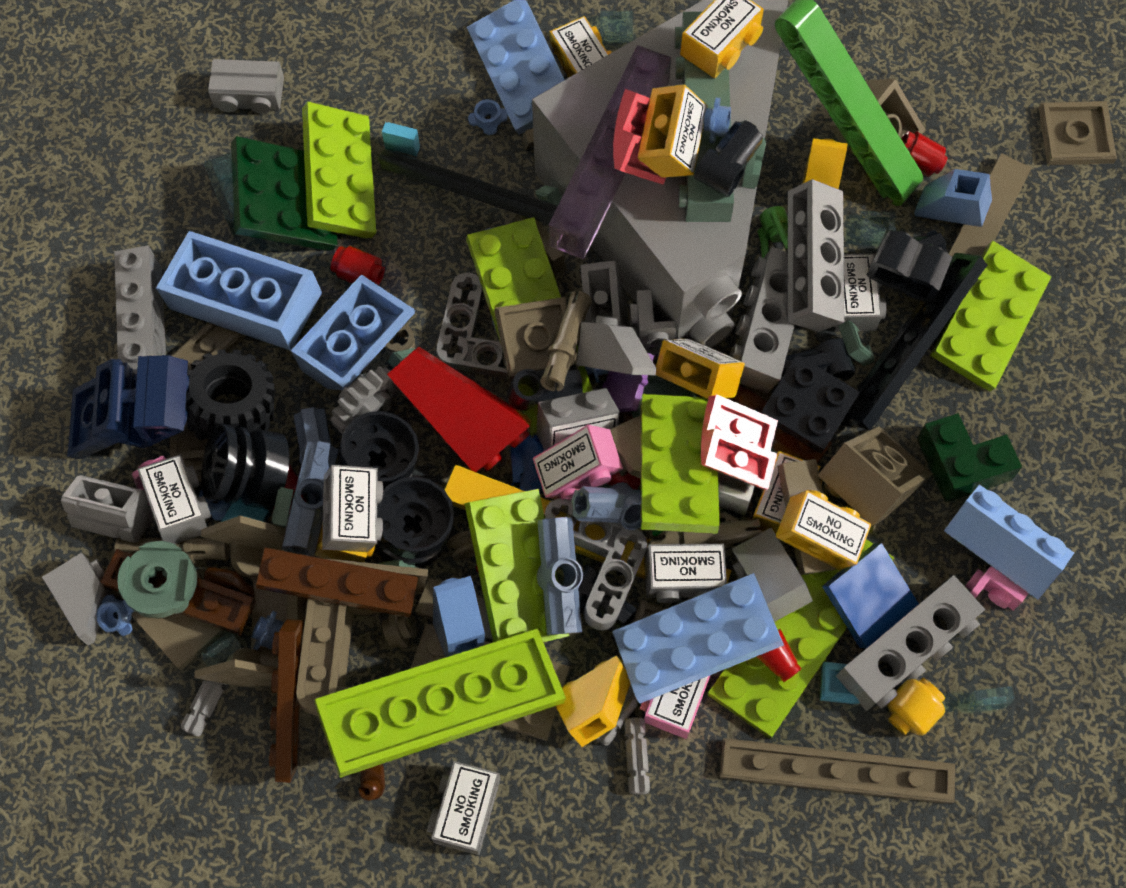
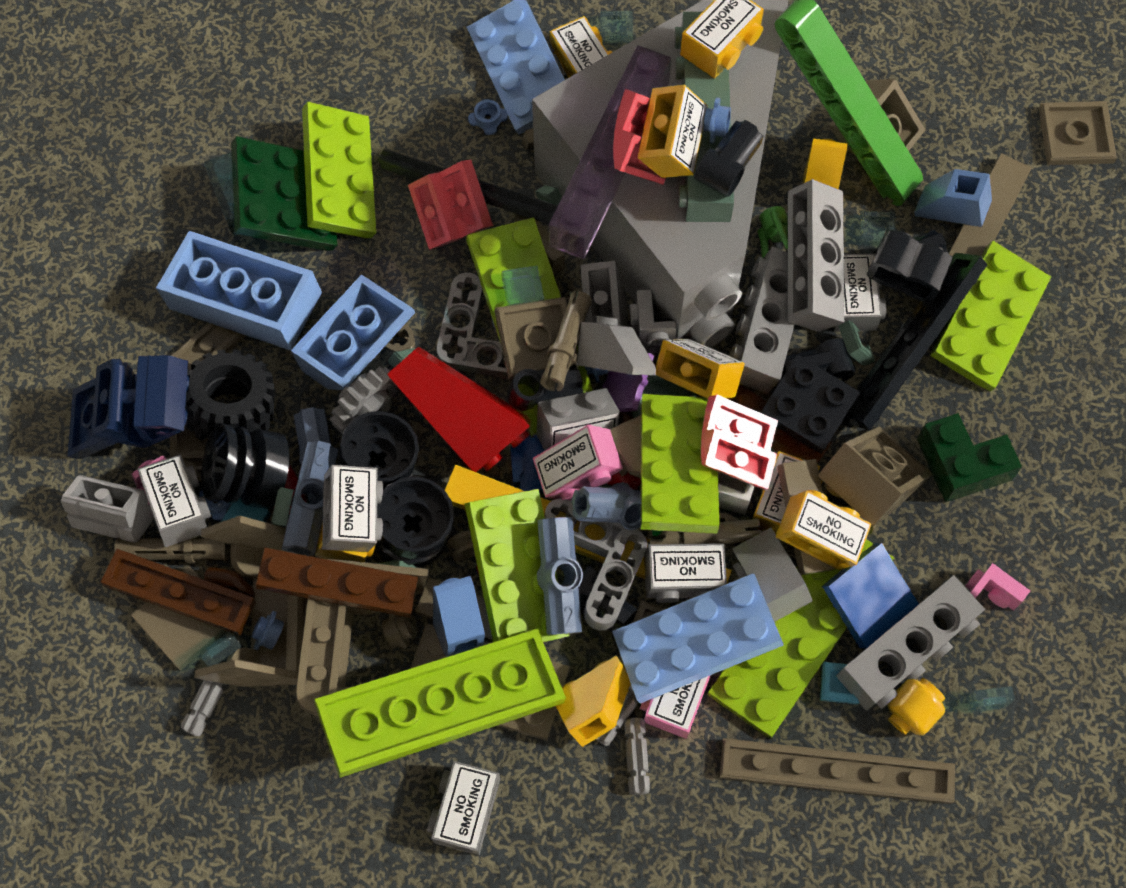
light grey slope [42,552,109,646] -> none
medium blue plate [97,595,134,636] -> none
light grey brick [114,245,166,374] -> none
sand green plate [117,541,197,618] -> none
light grey brick [208,59,284,114] -> none
reddish brown plate [269,619,302,783] -> none
red brick [330,246,385,285] -> none
reddish brown arm [358,764,385,801] -> none
medium azure tile [382,122,420,157] -> none
sand green tile [742,138,766,189] -> none
red cone [756,628,802,683] -> none
red brick [901,131,948,177] -> none
light blue slope [944,484,1074,600] -> none
none -> coral slope [408,160,493,250]
none -> clear light blue tile [501,266,544,306]

